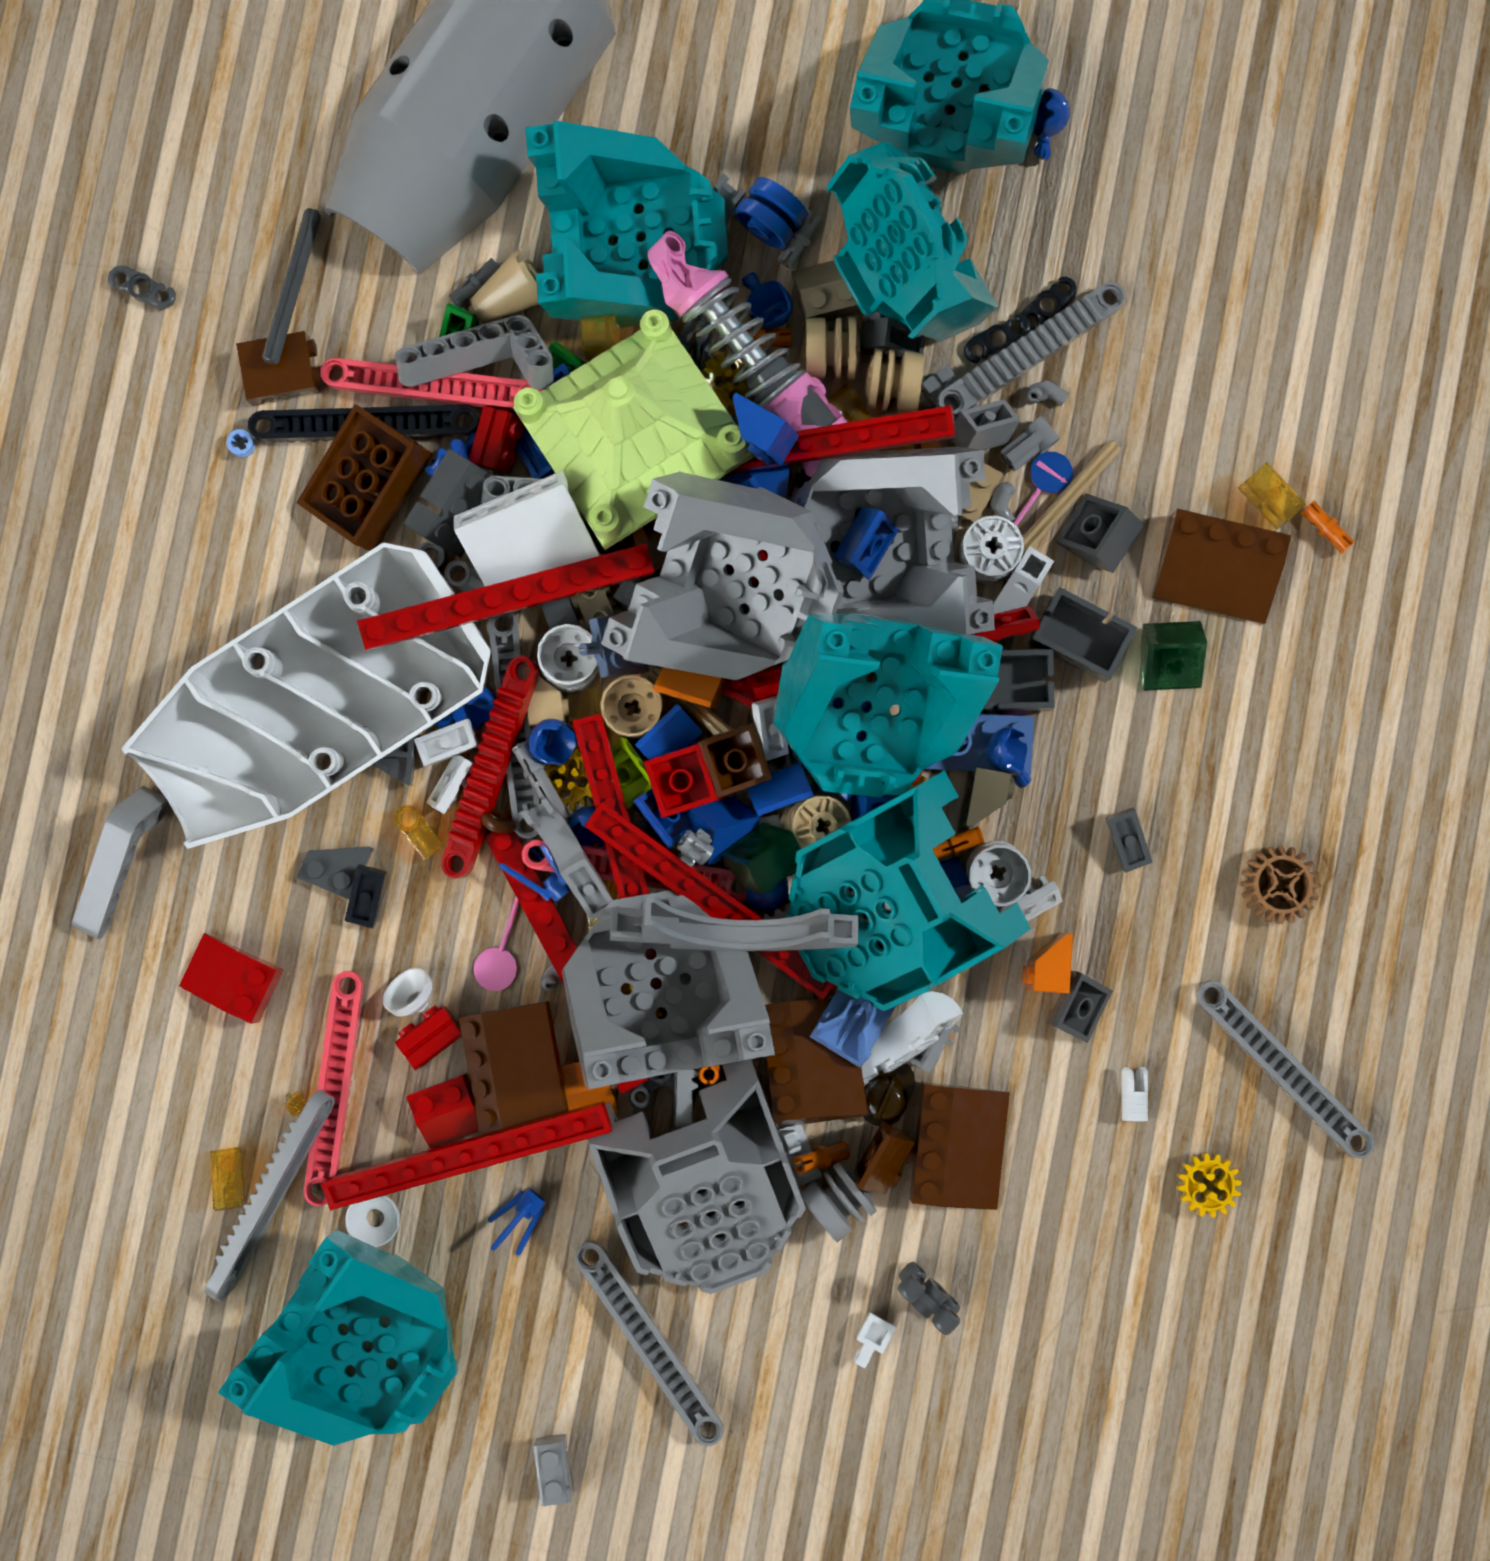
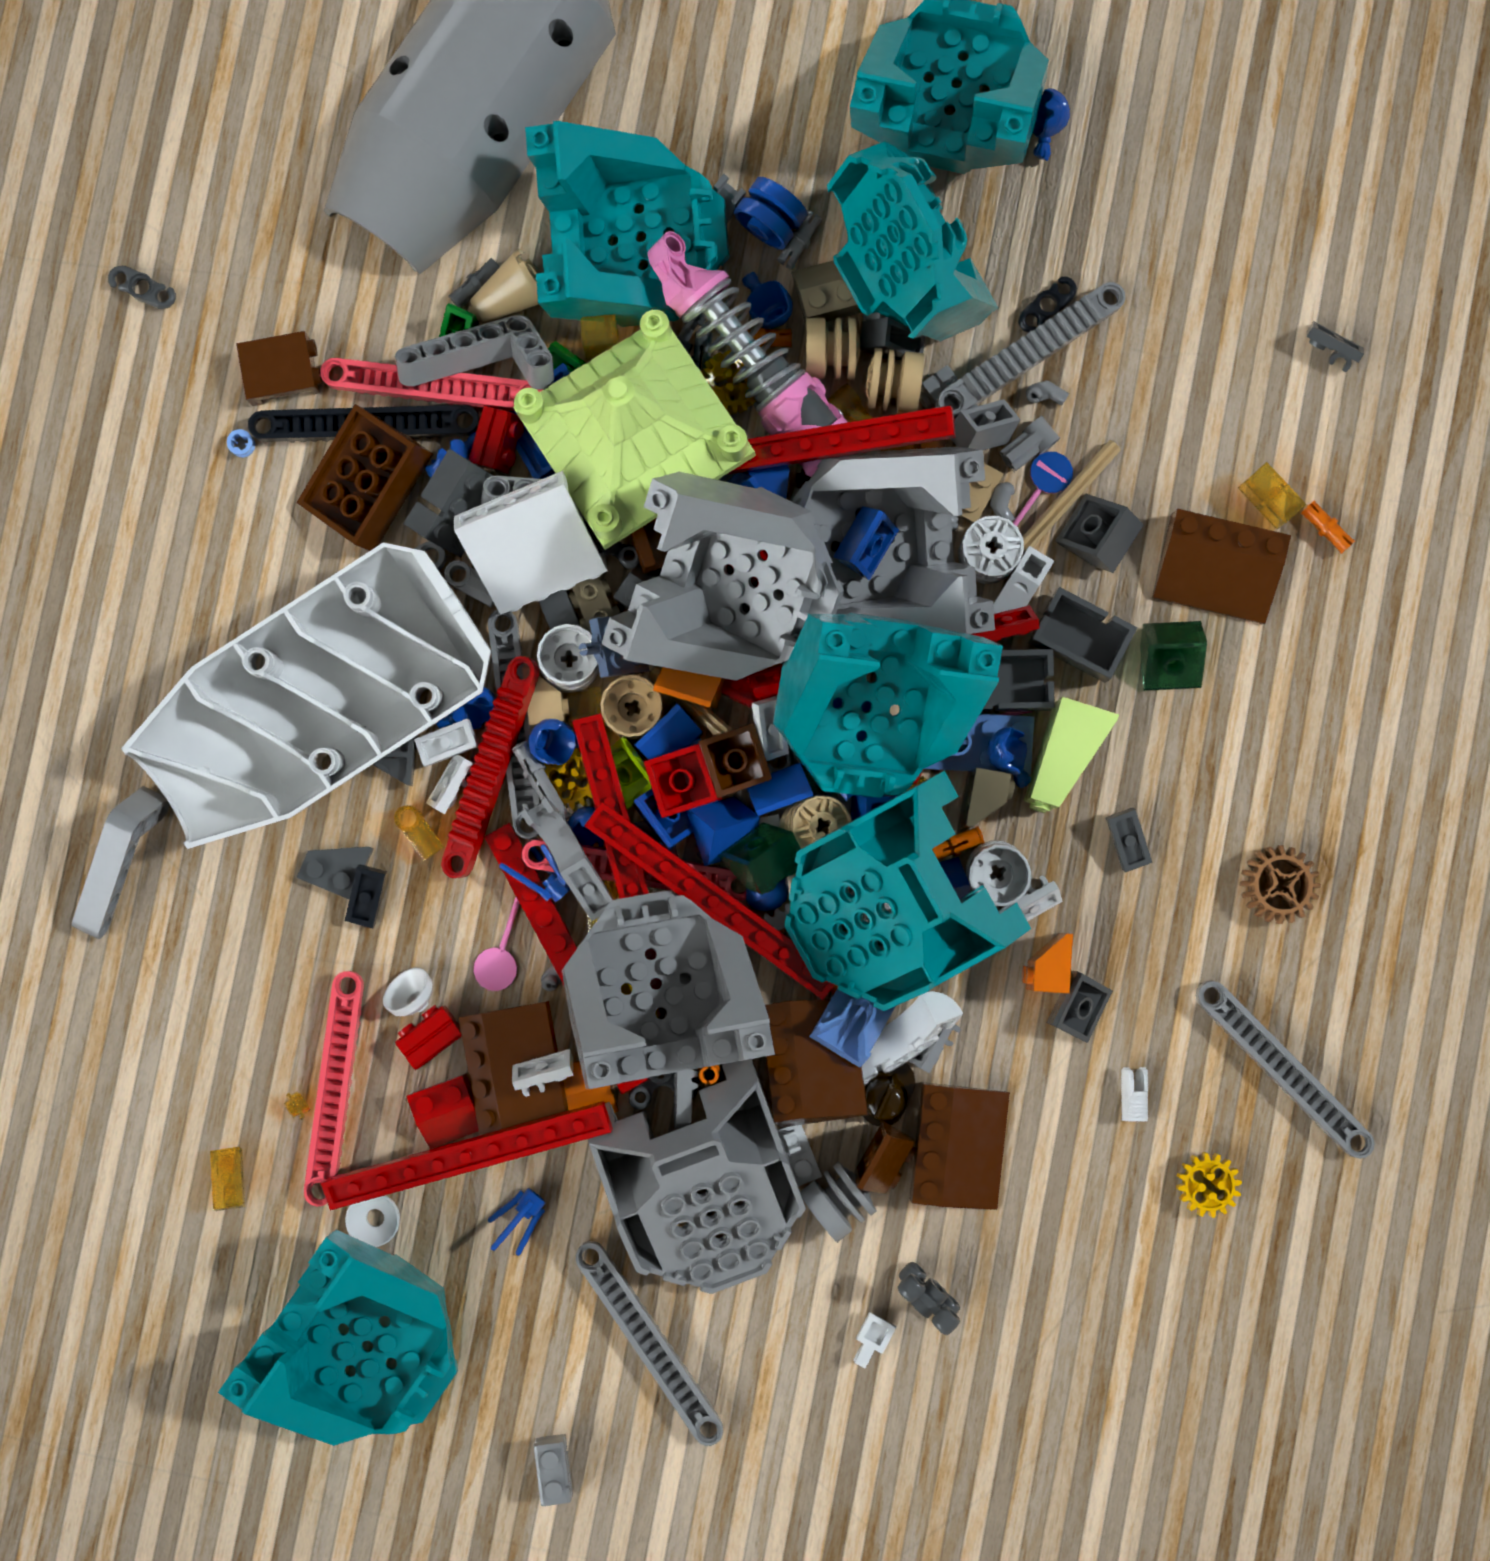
red slope [179,933,284,1024] -> none
light grey gear [205,1090,335,1302] -> none
dark grey axle [262,208,321,365] -> none
red plate [357,544,655,652] -> none
reddish brown piece [481,811,516,834] -> none
light grey slope [610,896,858,951] -> none
light grey gear [677,828,714,867] -> none
blue slope [732,392,799,466] -> none
orange pin [793,1141,850,1175] -> none
black piece [964,314,1031,363] -> none
none -> white plate [512,1049,573,1097]
none -> yellowish green slope [1024,697,1119,813]
none -> dark grey plate [1307,321,1364,372]

